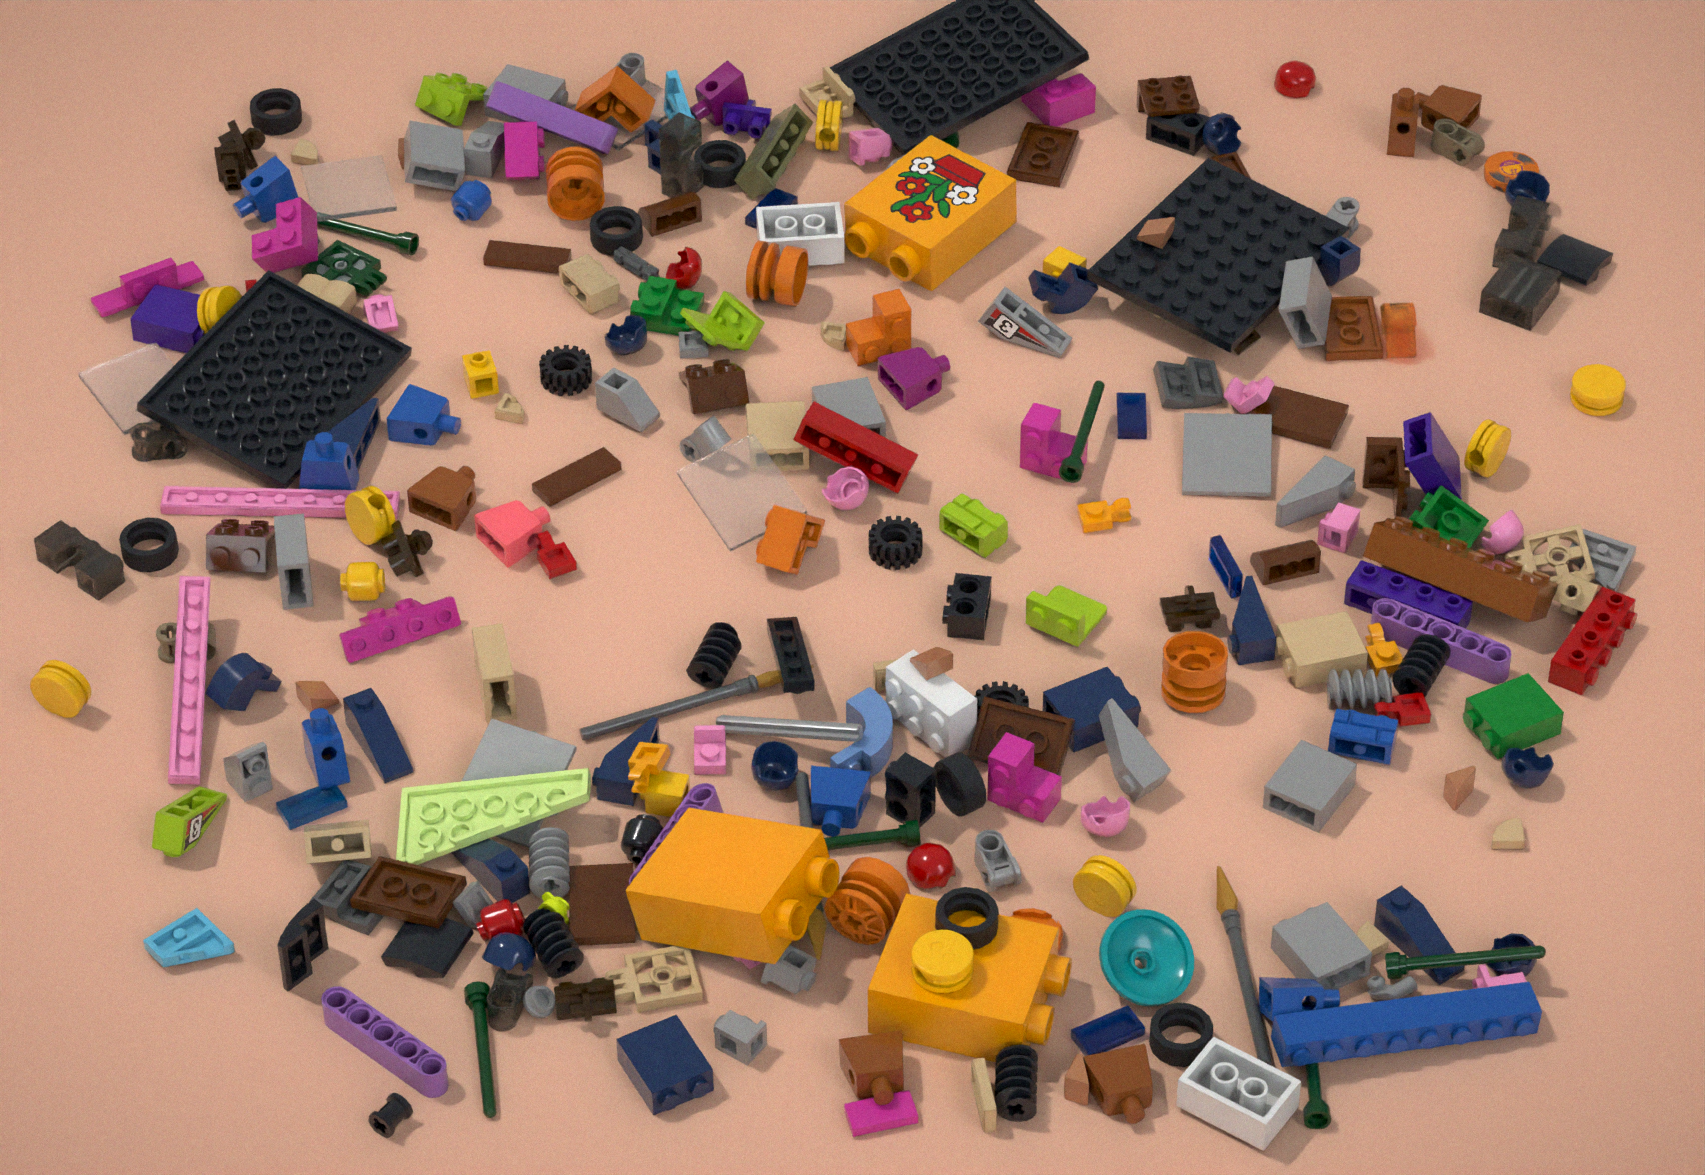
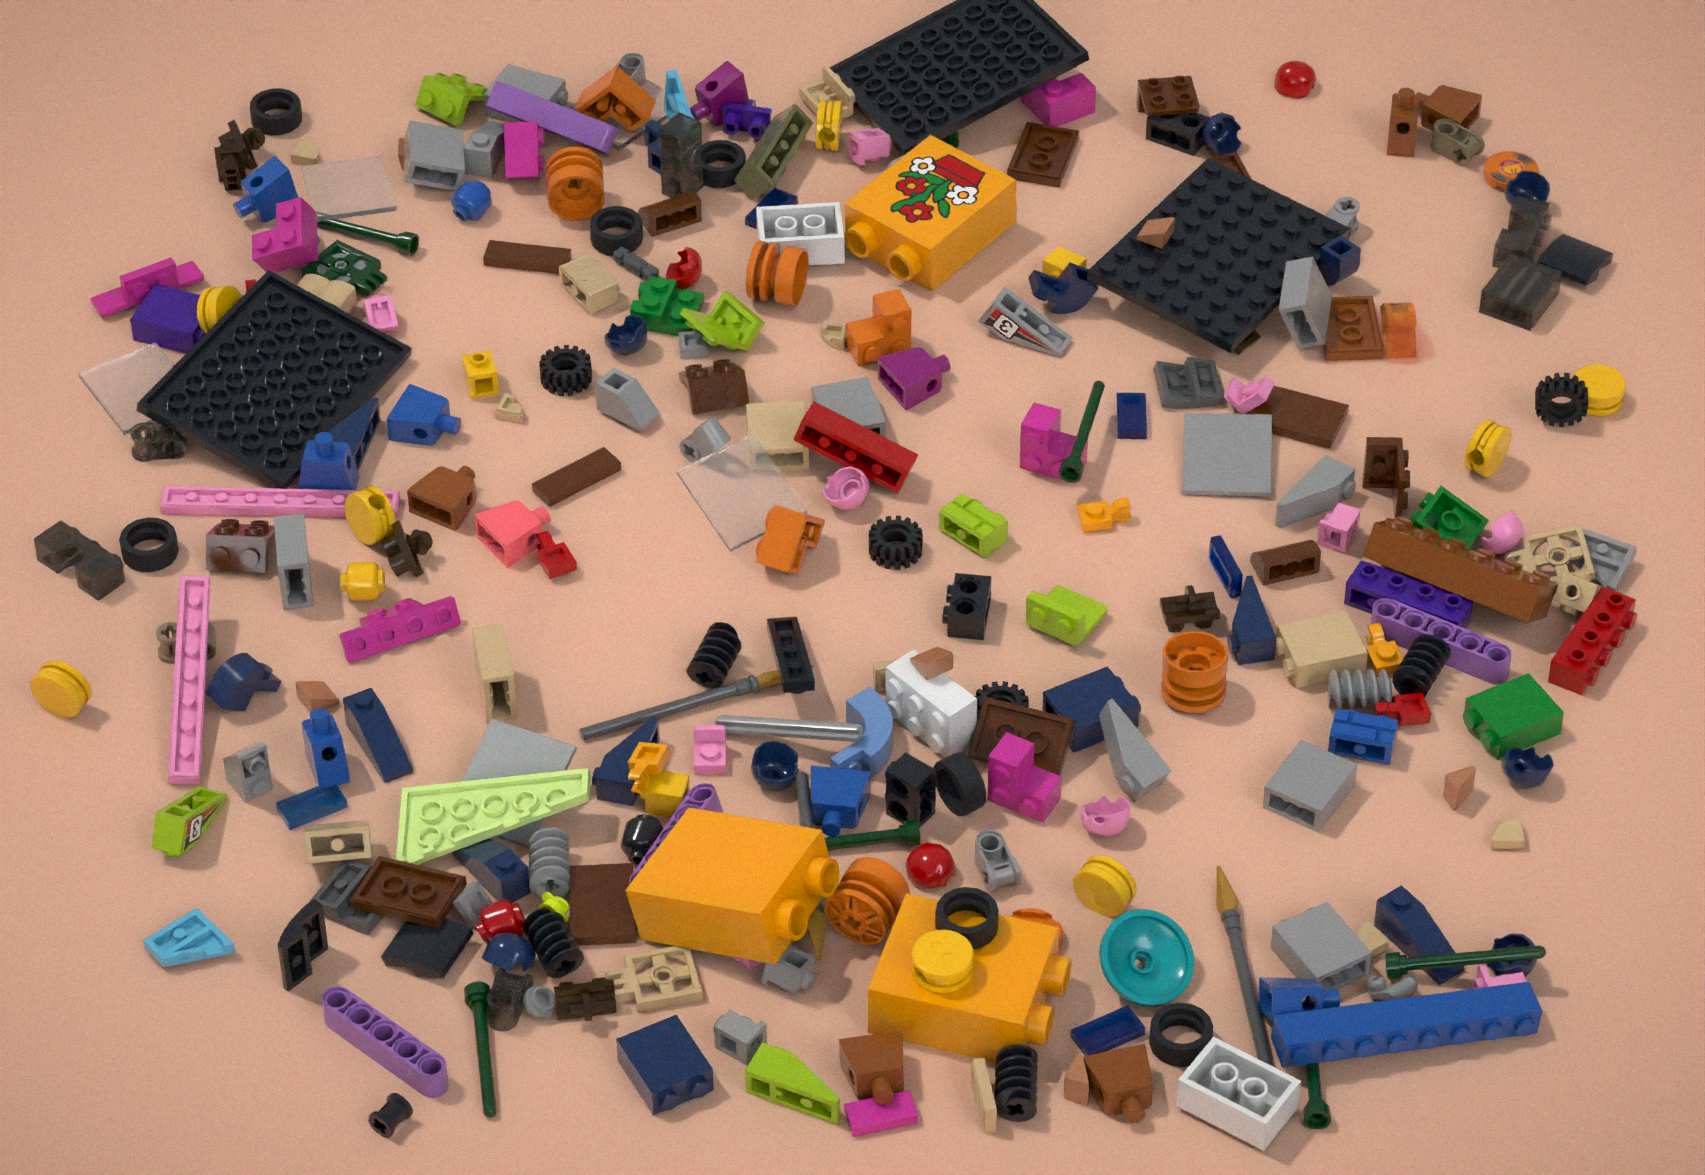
dark purple brick [1403,412,1462,499] -> none
none -> lime slope [745,1042,840,1125]
none -> black tyre [1535,373,1588,427]

